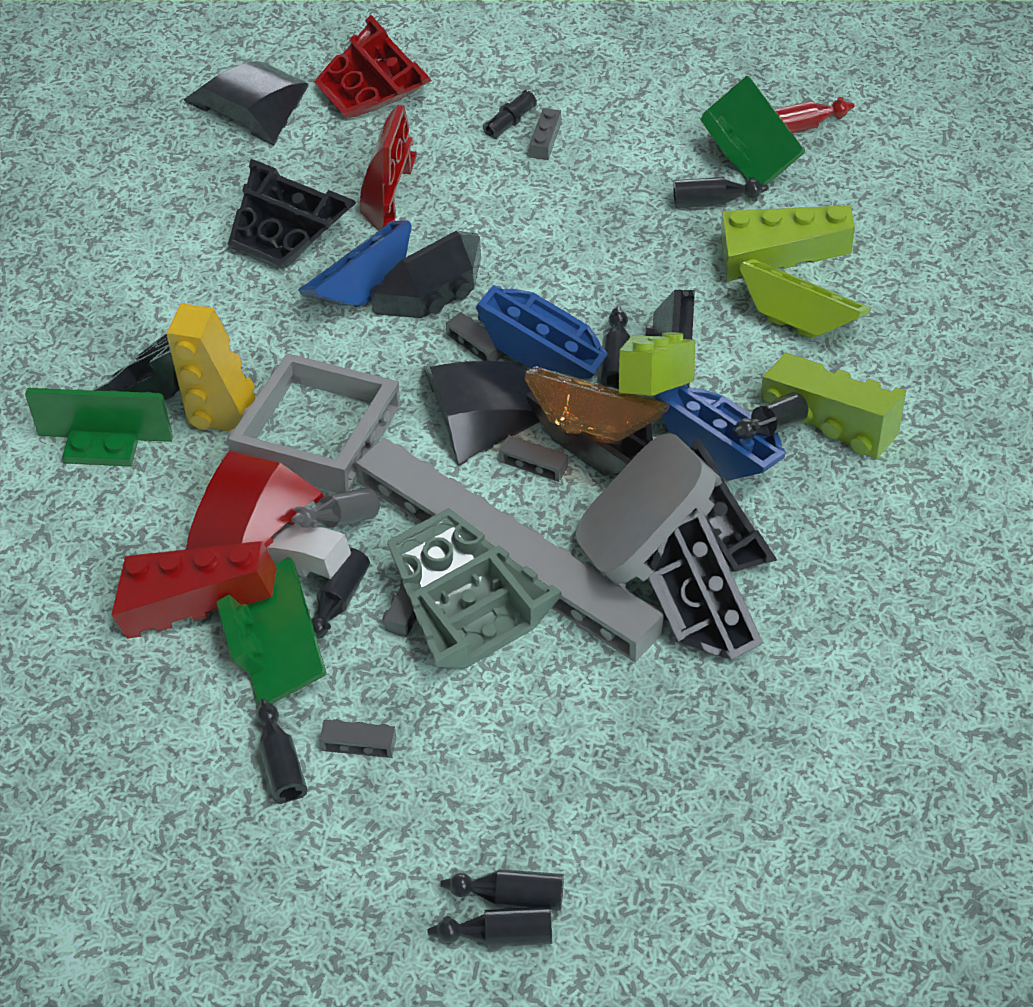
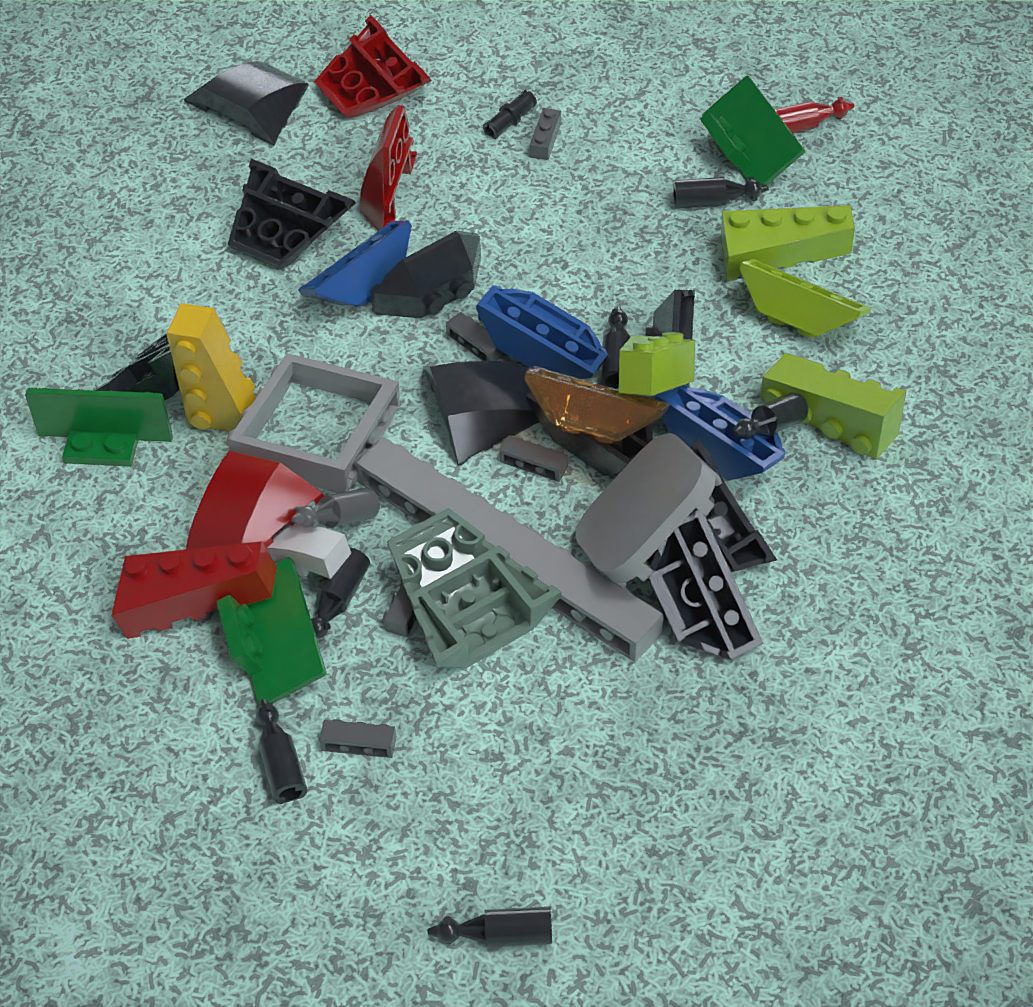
black wheel [440,869,564,911] -> none

